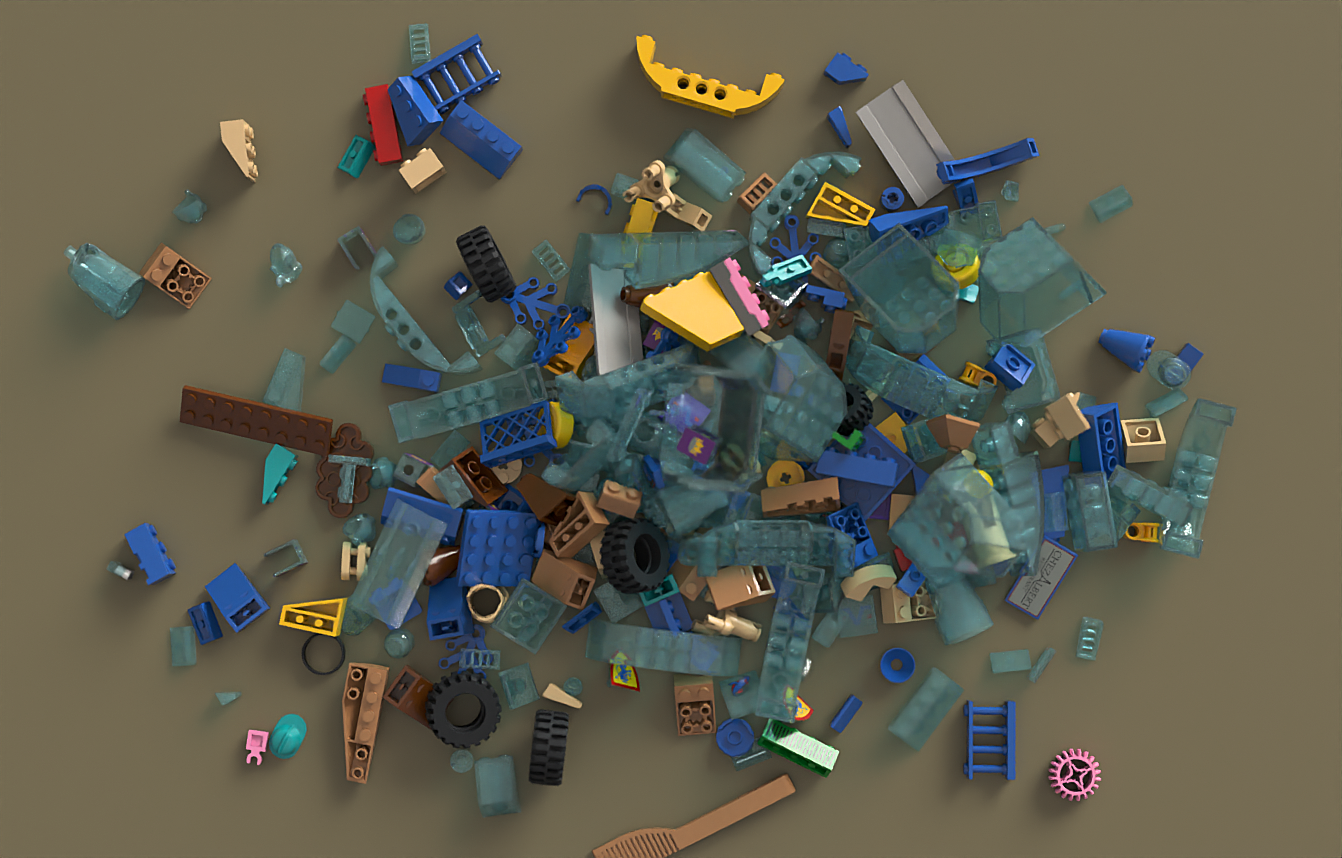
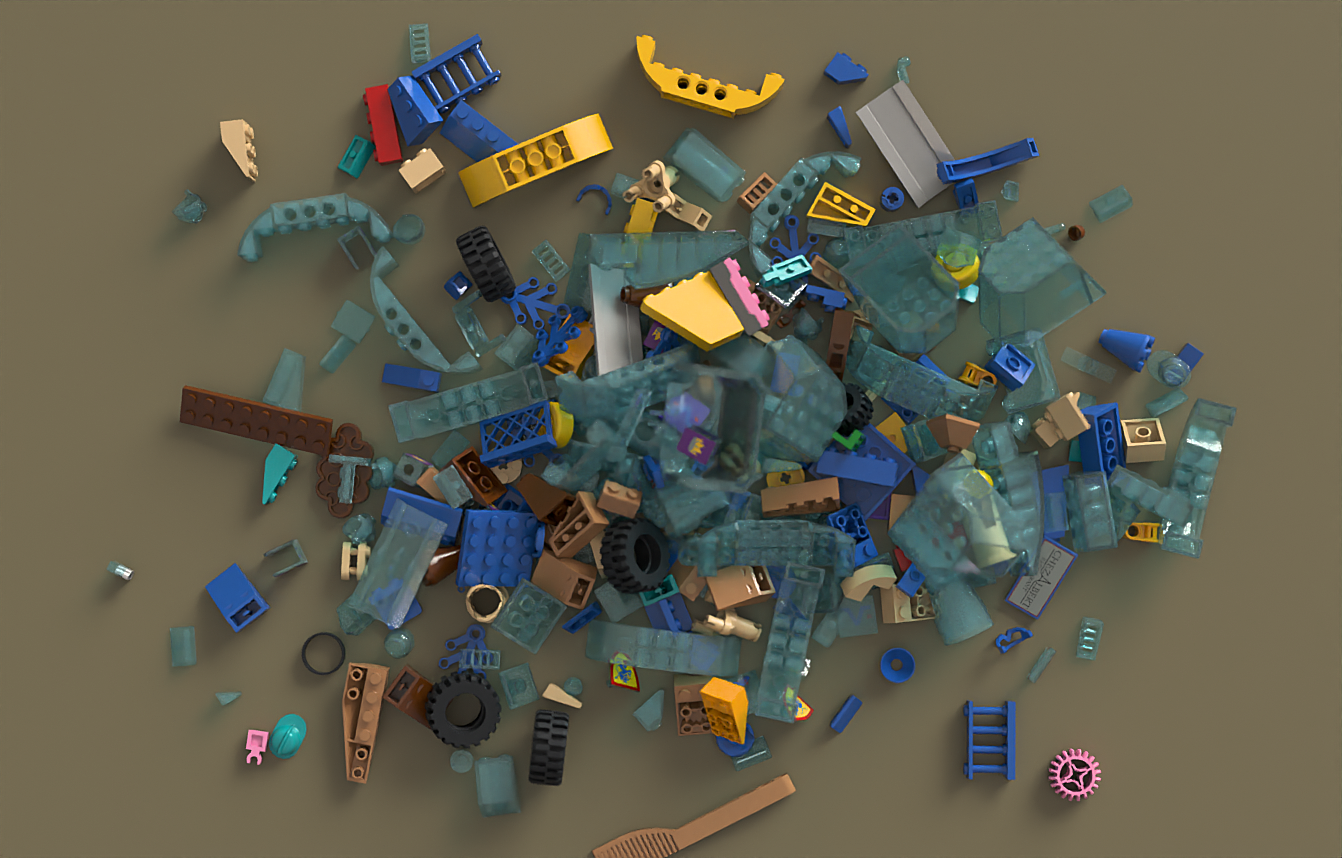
clear light blue torso [63,243,145,320] -> none
blue wedge [124,523,176,585] -> none
medium nougat slope [139,242,212,309] -> none
blue slope [187,601,223,645] -> none
clear light blue hair [270,243,303,288] -> none
yellow wedge [279,598,348,637] -> none
blue slope [427,577,474,641] -> none
green brick [757,718,839,778] -> none
blue wedge [869,206,949,263] -> none
clear light blue slope [888,667,964,752] -> none
clear light blue slope [990,649,1032,673] -> none
none -> clear light blue slope [237,193,395,262]
none -> yellow slope [458,113,613,208]
none -> clear light blue slope [633,688,664,731]
none -> light orange slope [700,677,748,745]
none -> clear light blue slope [761,457,802,473]
none -> clear light blue arm [897,56,911,84]
none -> blue helmet [996,627,1033,654]
none -> clear light blue piece [1061,347,1117,384]
none -> reddish brown hinge [1068,225,1085,241]
none -> clear light blue slope [1179,424,1222,469]

